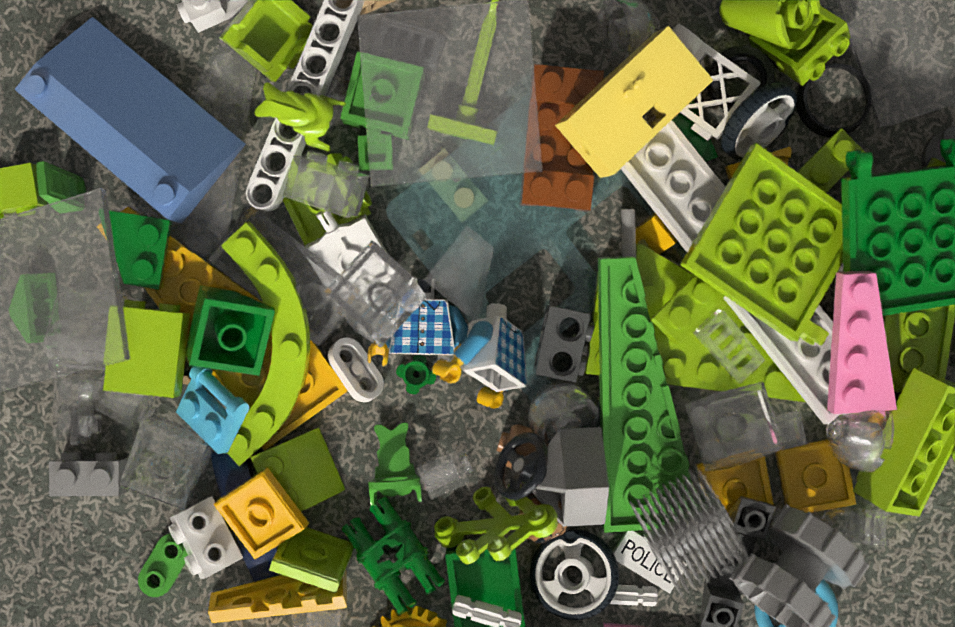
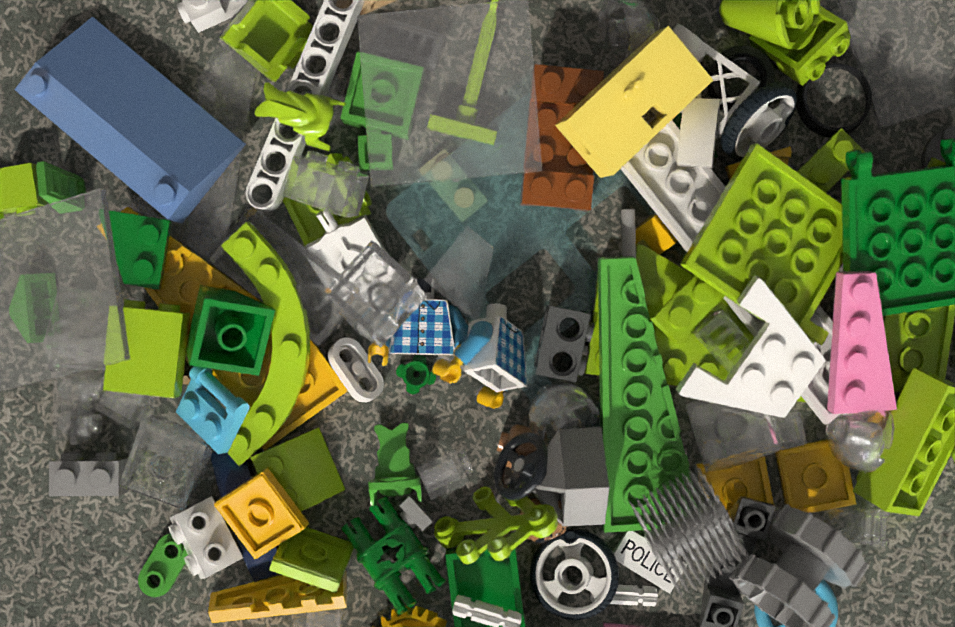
none -> light grey plate [399,493,434,531]
none -> white wing [676,275,826,418]
none -> white slope [677,98,721,168]

